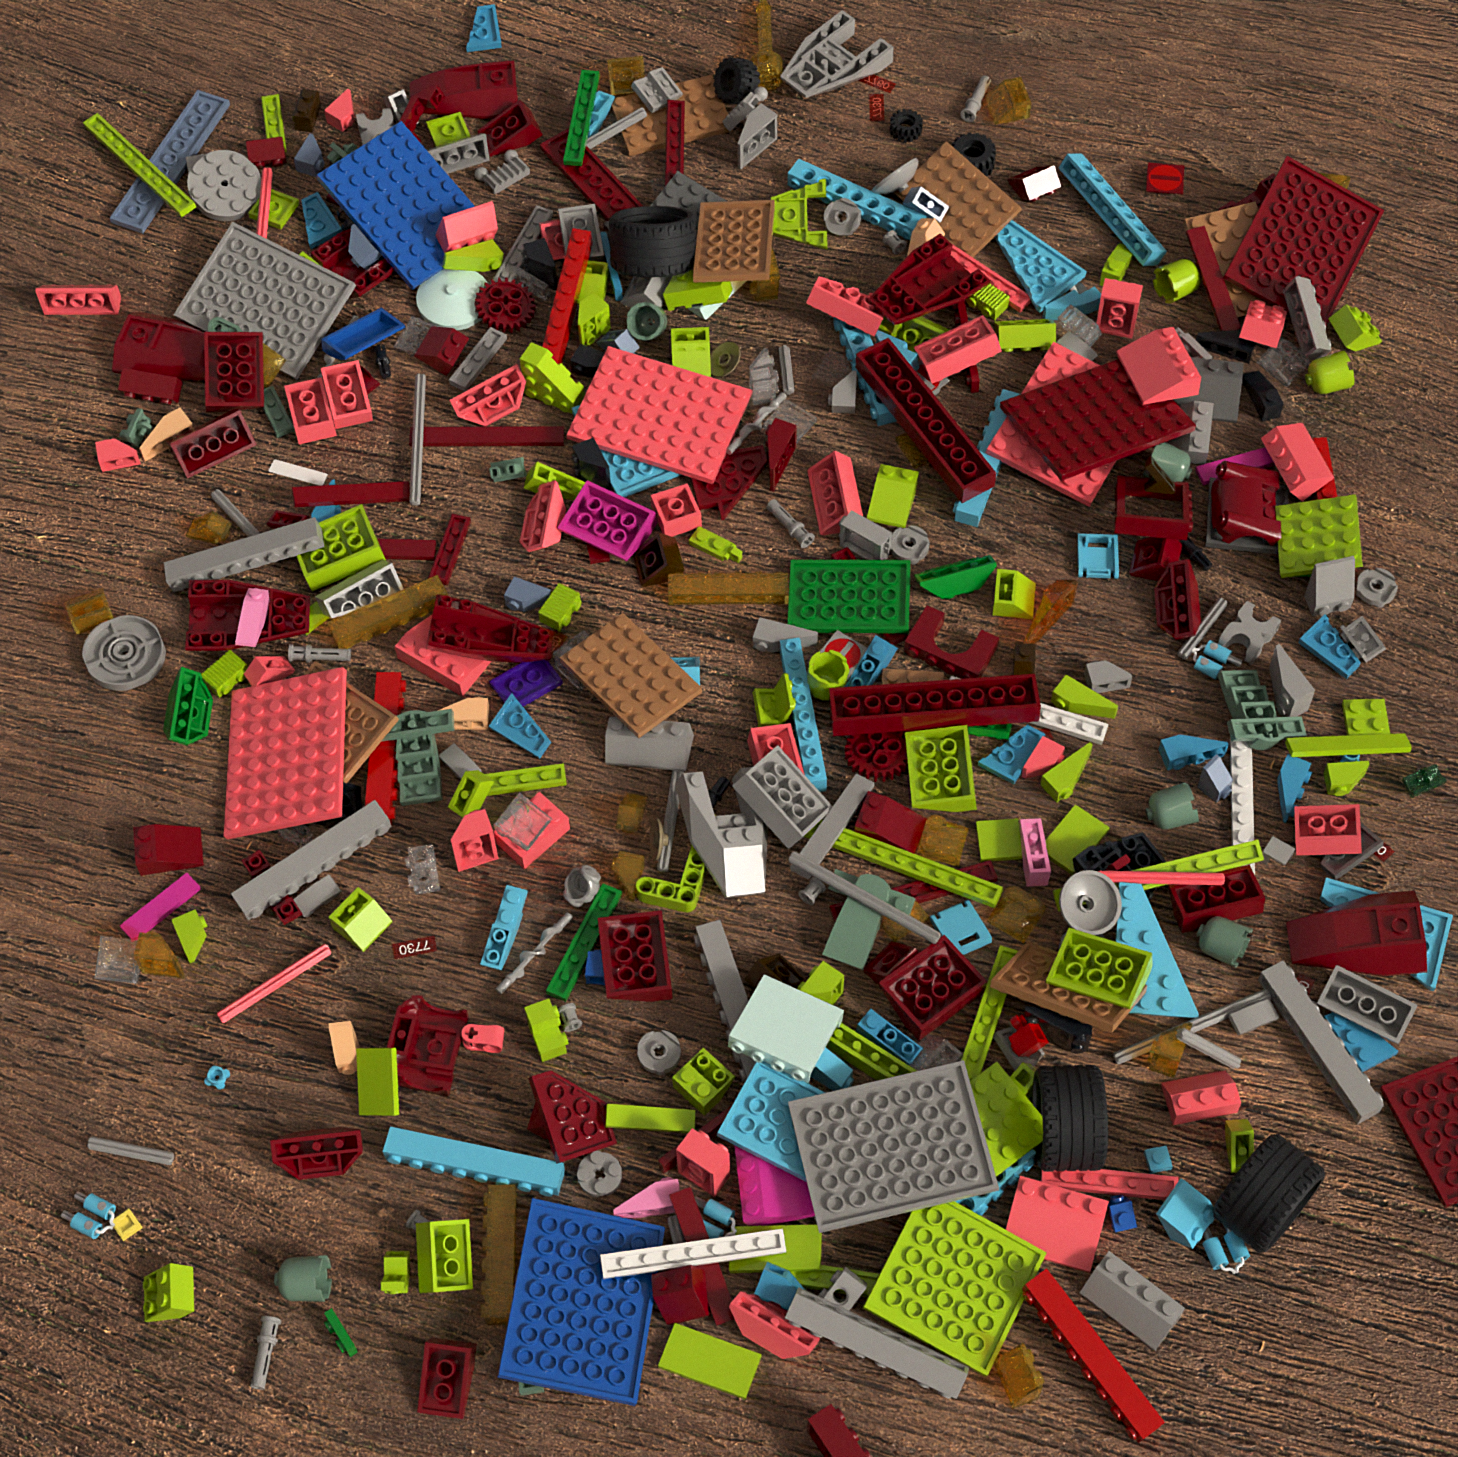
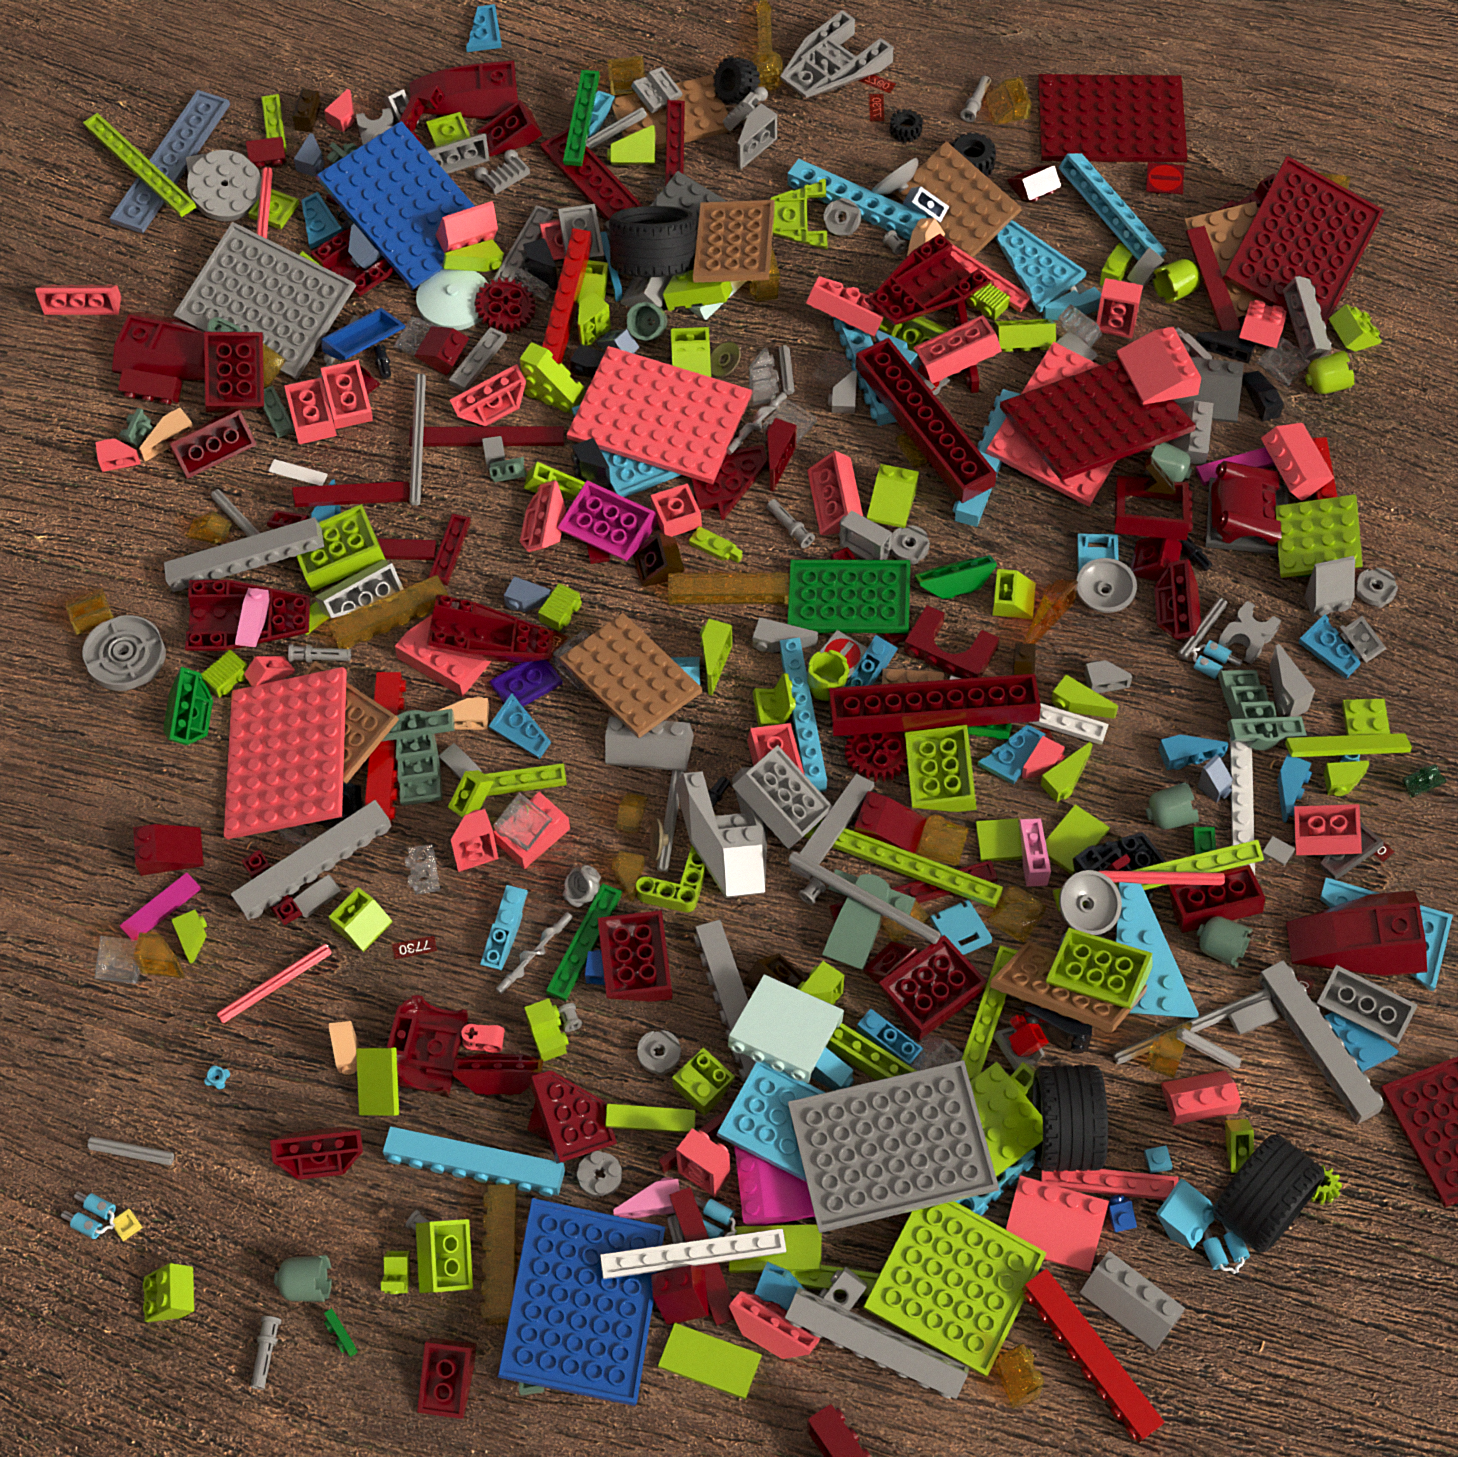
none -> dark red wedge [452,1054,543,1095]
none -> light grey panel [482,436,505,469]
none -> lime slope [607,125,655,165]
none -> lime slope [700,619,732,696]
none -> dark red plate [1038,74,1188,163]
none -> light grey dish [1076,558,1137,613]
none -> light grey slope [1127,247,1164,289]
none -> green plate [1192,827,1216,855]
none -> lime gear [1311,1165,1342,1205]

